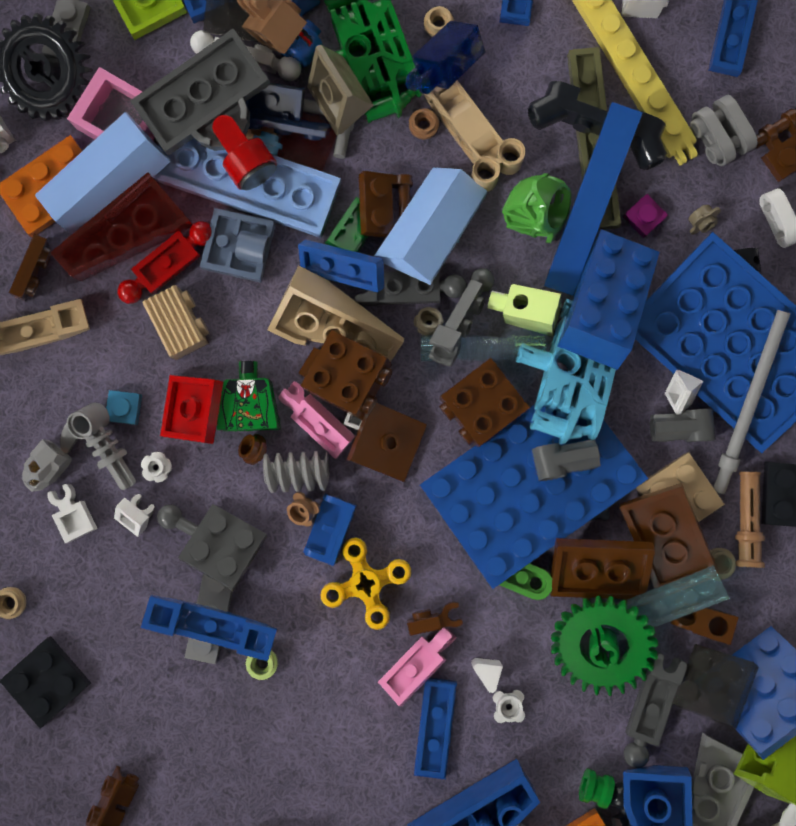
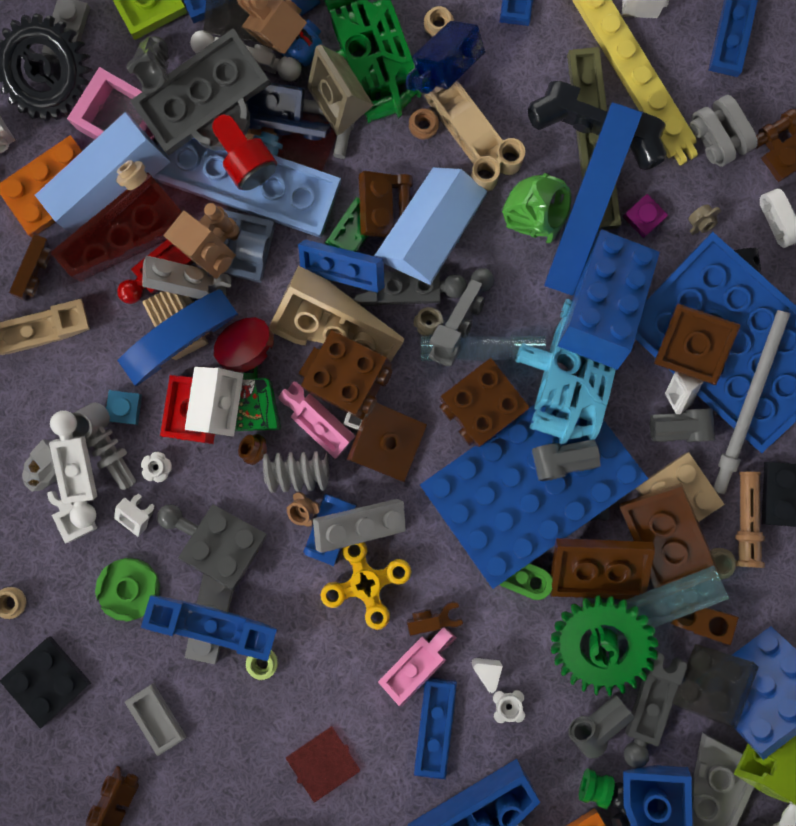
yellowish green torso [488,284,561,337] -> none
none -> white plate [49,411,97,528]
none -> bright green tile [95,558,160,621]
none -> tan plate [116,160,148,190]
none -> blue slope [117,289,239,386]
none -> light grey tile [125,683,186,757]
none -> dark grey plate [126,36,169,95]
none -> light grey plate [142,255,231,299]
none -> medium nougat brick [163,203,240,279]
none -> white panel [185,367,243,437]
none -> dark red tile [214,317,274,373]
none -> clear red piece [286,726,361,803]
none -> light grey plate [313,499,406,553]
none -> dark grey piece [568,695,635,759]
none -> reddish brown plate [654,303,741,385]

